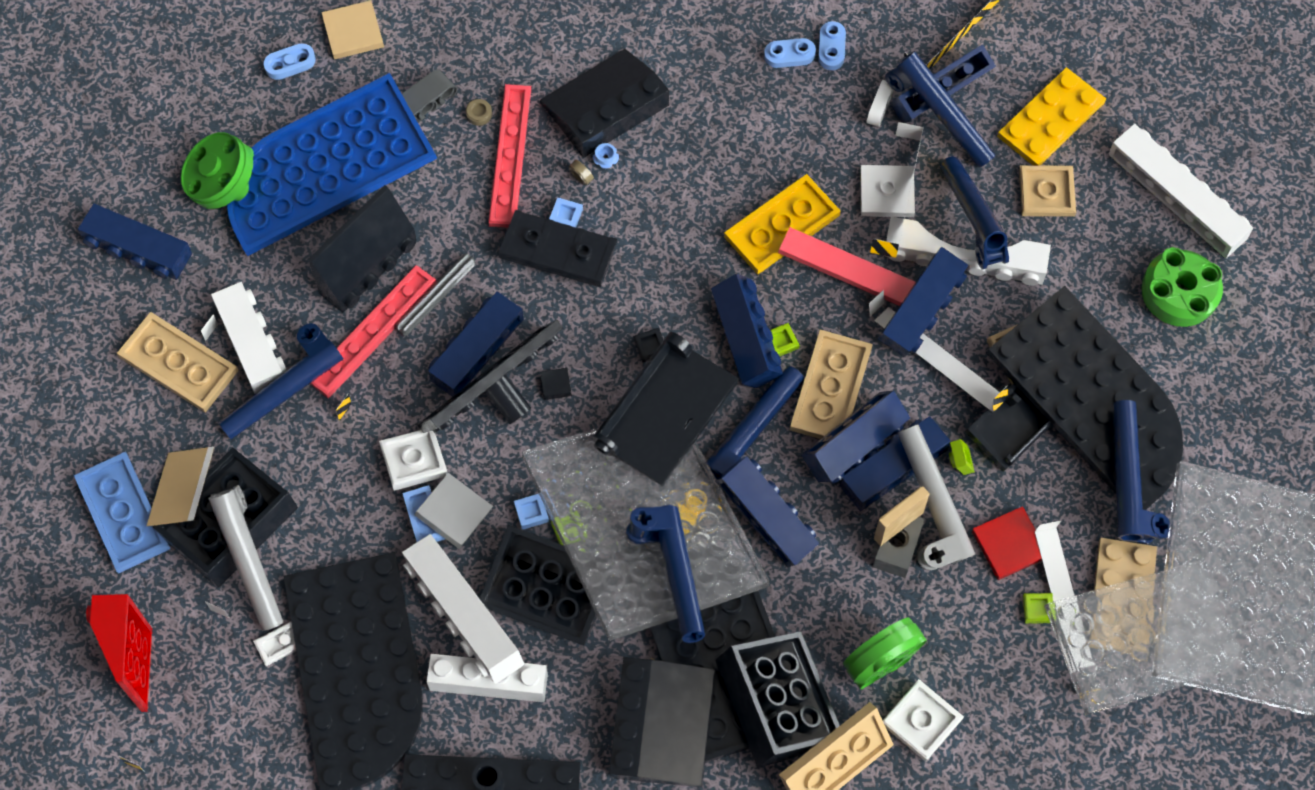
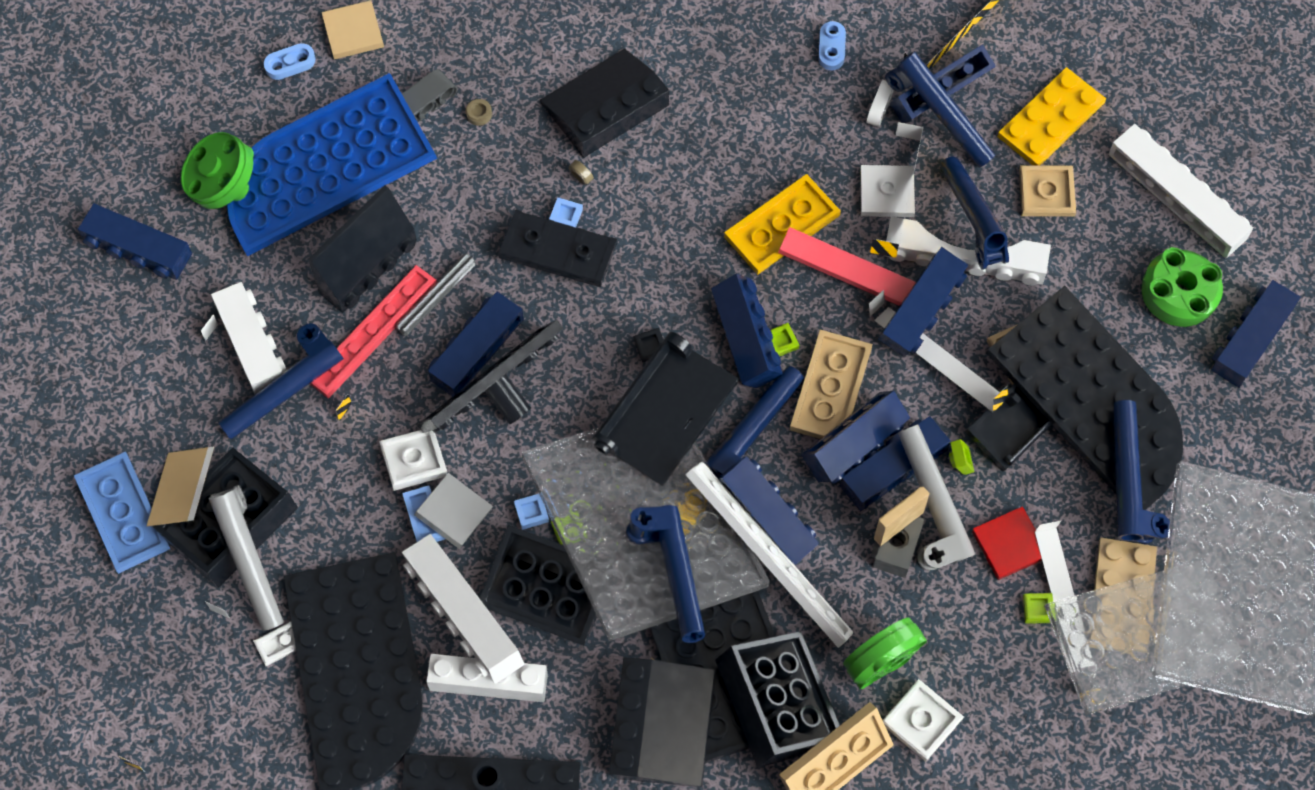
red slope [86,594,152,712] -> none
tan plate [117,312,239,413] -> none
coral tile [489,84,531,228] -> none
black tile [540,368,572,400] -> none
light blue plate [593,143,619,168] -> none
light blue plate [764,38,816,68] -> none
none -> white tile [686,462,853,648]
none -> dark blue brick [1211,280,1301,388]

